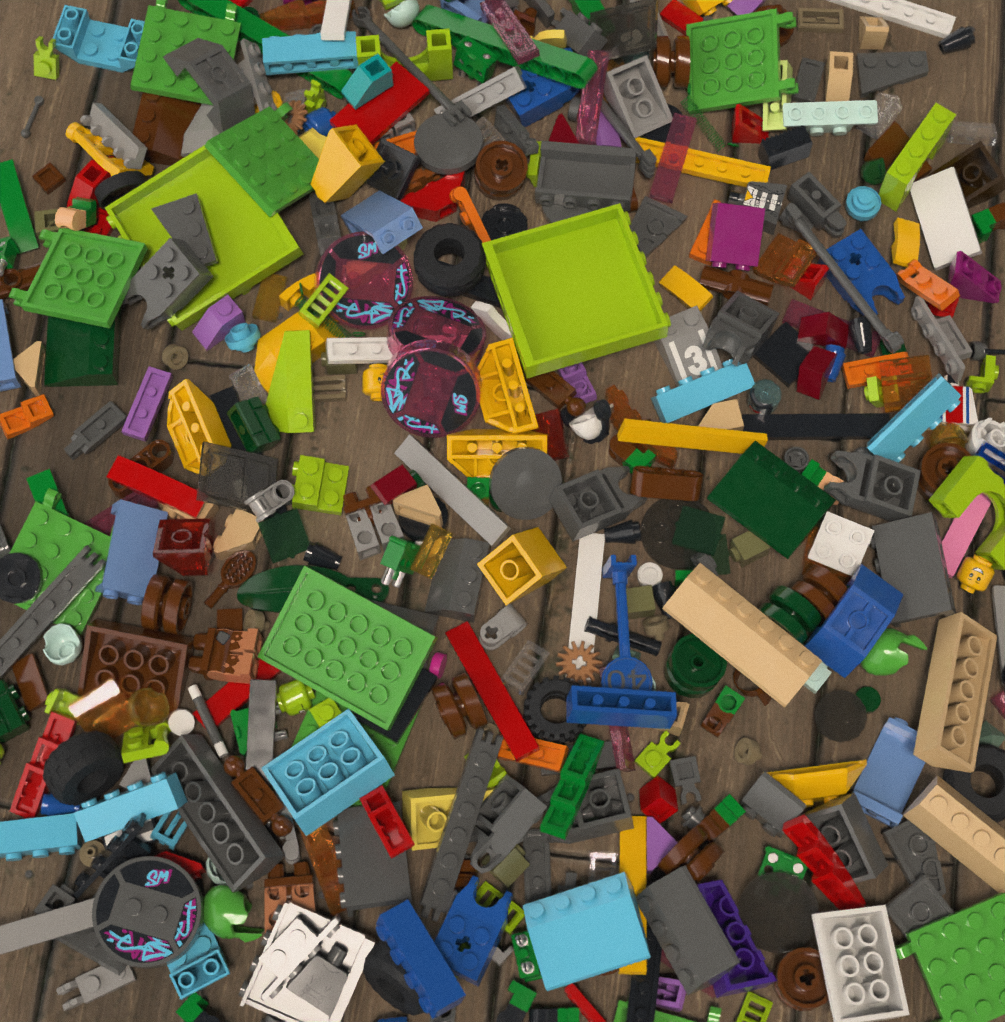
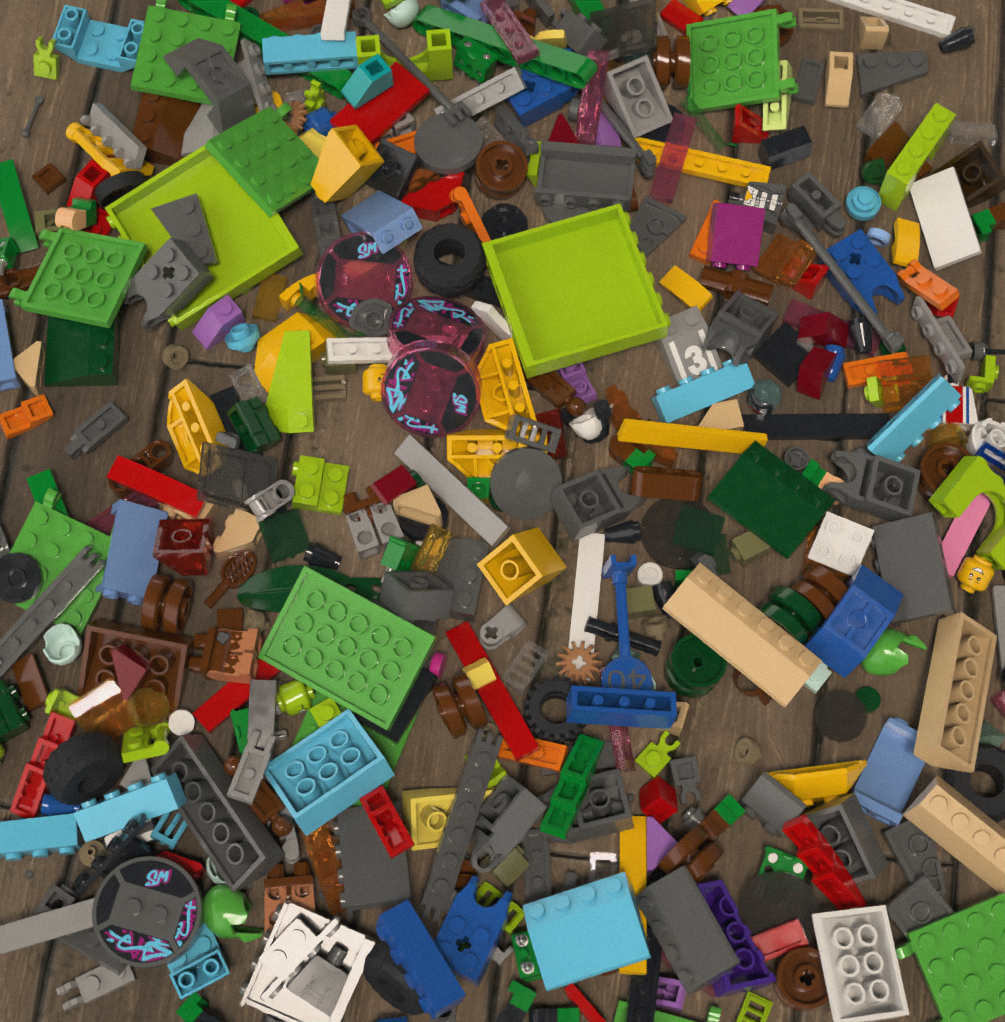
medium lavender plate [121,366,173,442] -> none
dark grey bar [188,684,229,758] -> none
lime slope [298,273,349,329] -> none
leg [700,685,745,738] -> none
light aqua bracket [782,100,878,136] -> none
magenta slope [948,251,1002,303] -> none
none -> dark red slope [111,644,154,701]
none -> dark grey tile [215,432,241,449]
none -> light grey hinge [227,729,276,805]
none -> dark grey animal [349,298,392,337]
none -> dark grey brick [380,570,454,623]
none -> light yellow slope [462,657,497,690]
none -> dark grey slope [504,415,562,454]
none -> tile [750,917,809,962]
none -> light blue tile [866,228,891,247]

